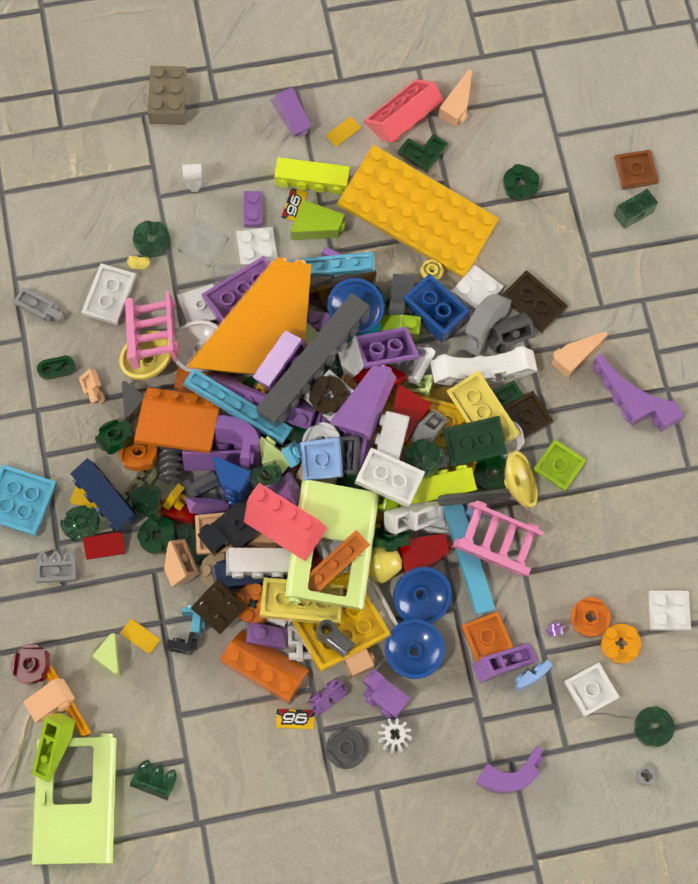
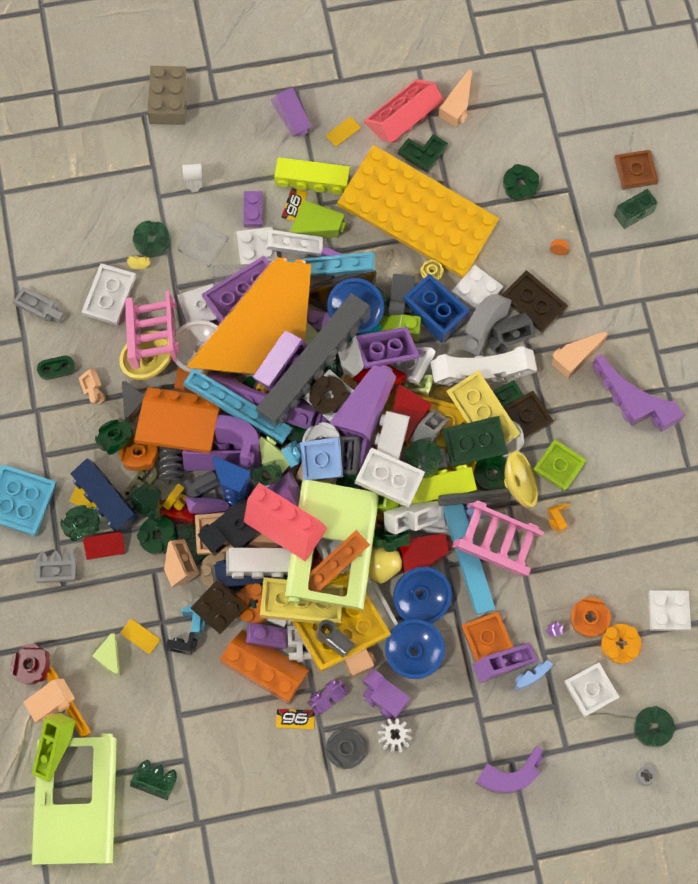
none -> white plate [267,230,323,257]
none -> light orange plate [546,503,570,535]
none -> orange tile [550,239,569,255]

